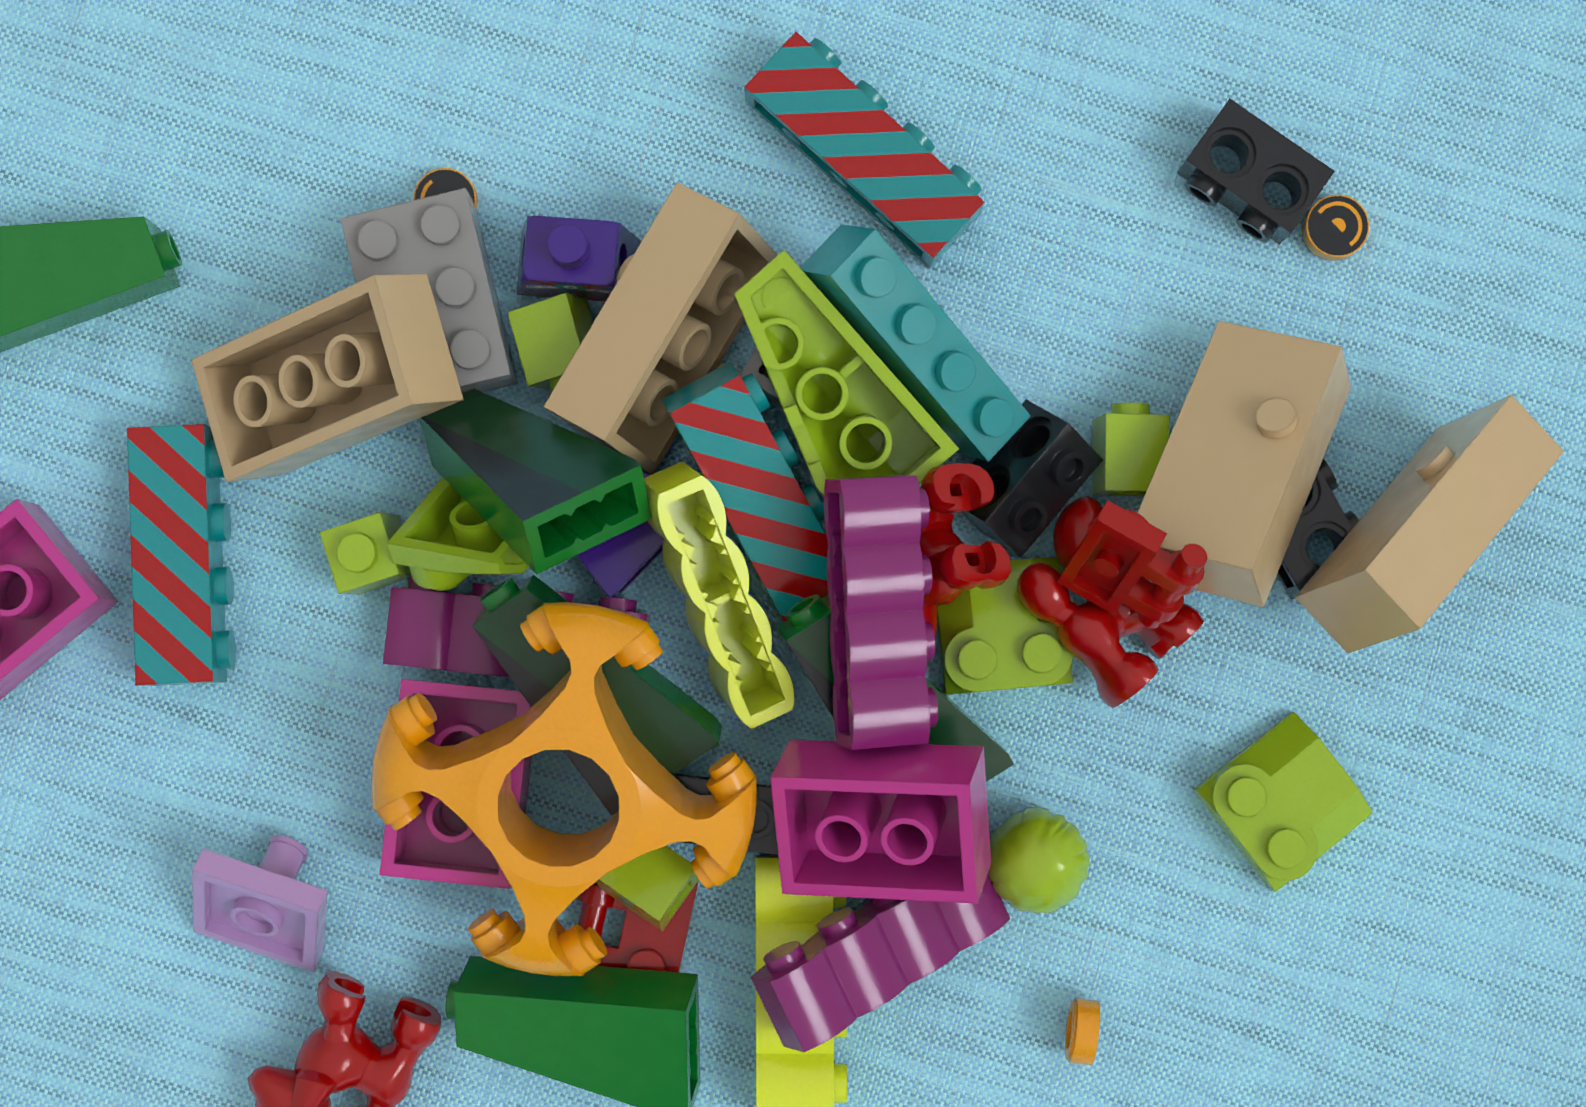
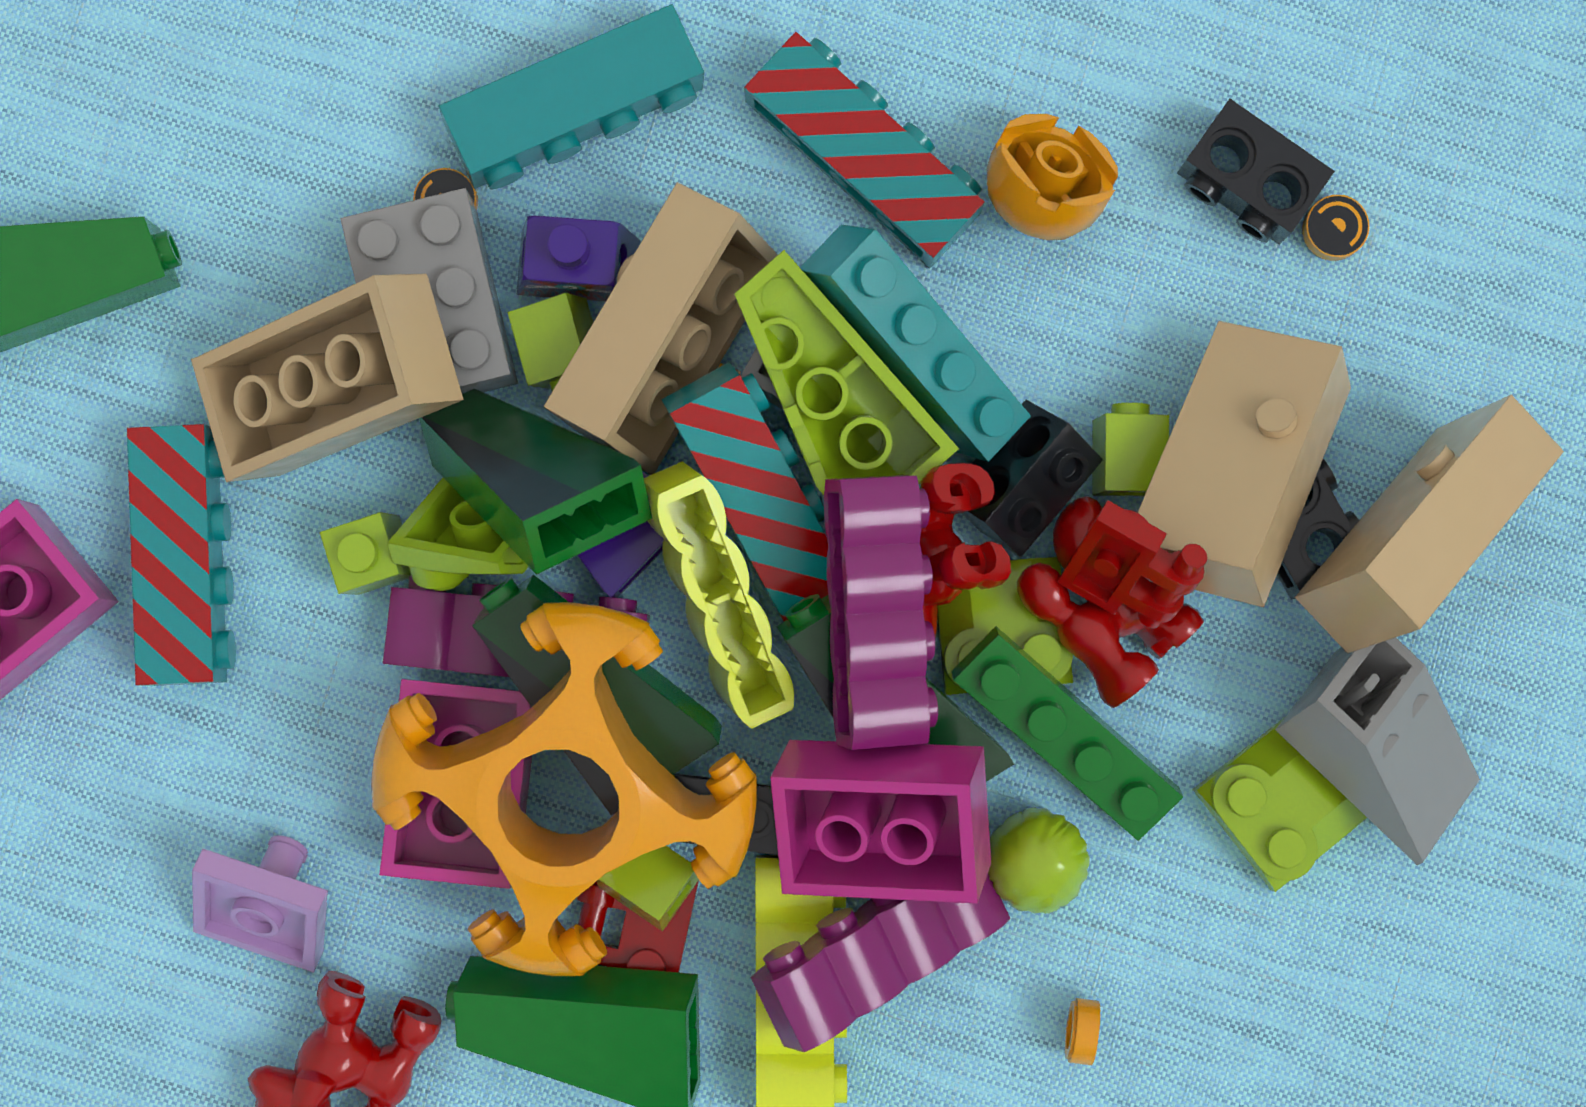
none -> teal brick [438,4,705,190]
none -> green plate [951,626,1183,841]
none -> light orange cylinder [987,114,1118,240]
none -> light grey slope [1275,637,1480,866]

